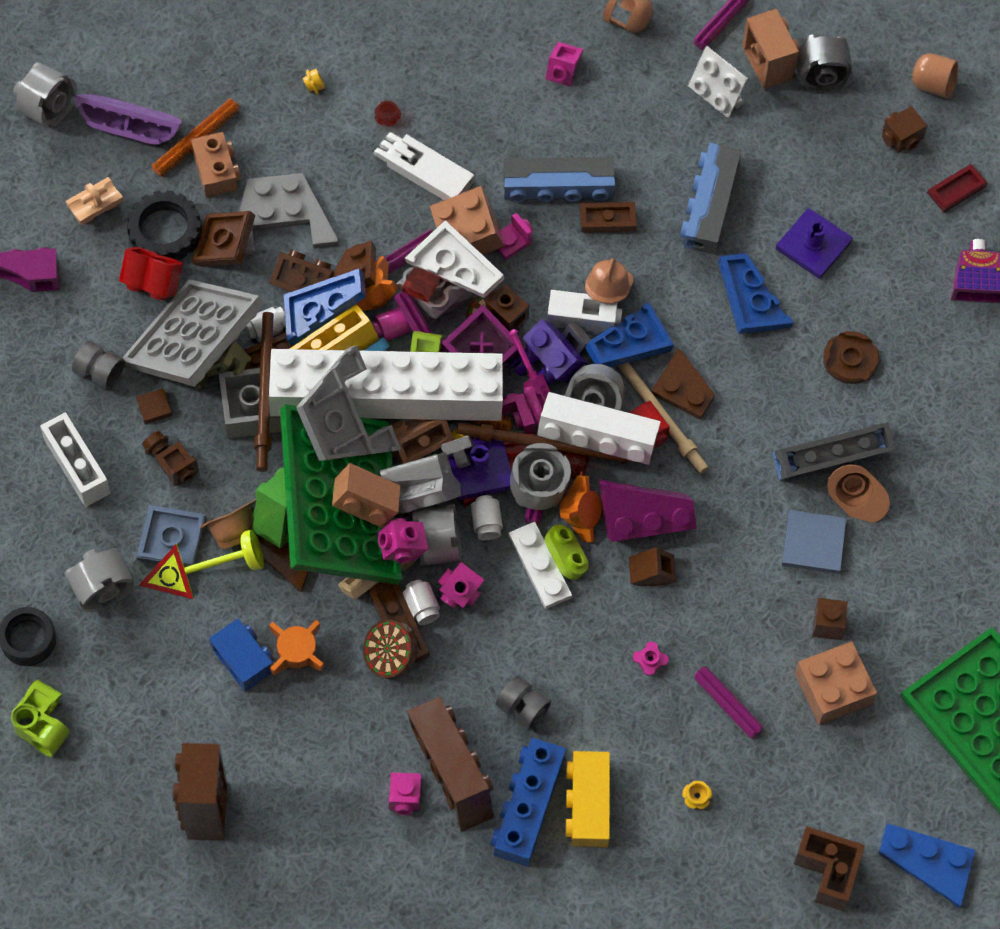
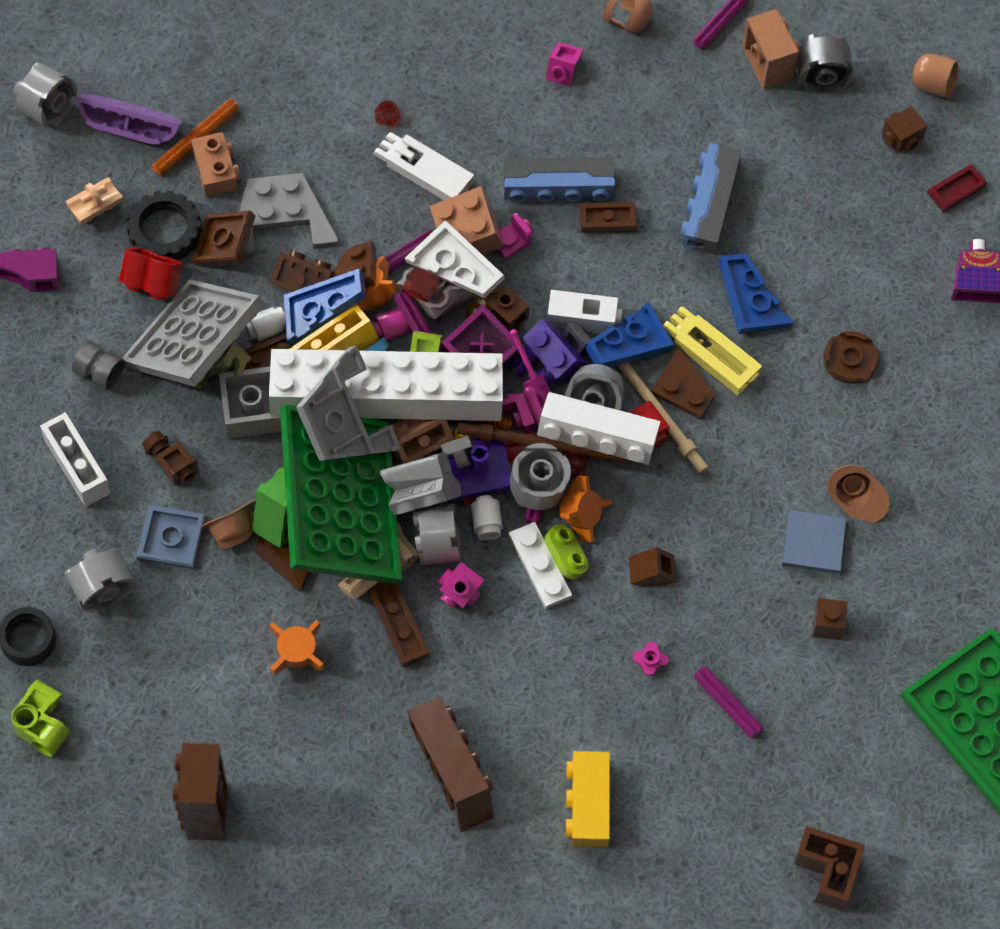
reddish brown tile [136,388,172,424] -> none
neon yellow piece [138,530,264,599] -> none
blue brick [209,618,275,692] -> none
reddish brown bar [254,312,274,472] -> none
yellow plate [303,68,326,95] -> none
nougat brick [332,463,400,528] -> none
reddish brown tile [363,619,417,678] -> none
dark pink brick [378,518,428,563] -> none
dark pink bracket [389,773,421,815] -> none
white brick [402,580,440,625] -> none
blue brick [490,738,566,867] -> none
flat silver wheel [495,675,552,731] -> none
nougat piece [585,258,633,304] -> none
magenta wedge [599,479,697,542] -> none
yellow plate [682,781,712,809] -> none
white hinge [688,46,748,117] -> none
dark grey piece [772,422,896,480] -> none
dark purple tile [775,208,853,279] -> none
nougat brick [795,641,877,725] -> none
blue wing [878,823,975,908] -> none
none -> light yellow hinge [663,307,762,396]

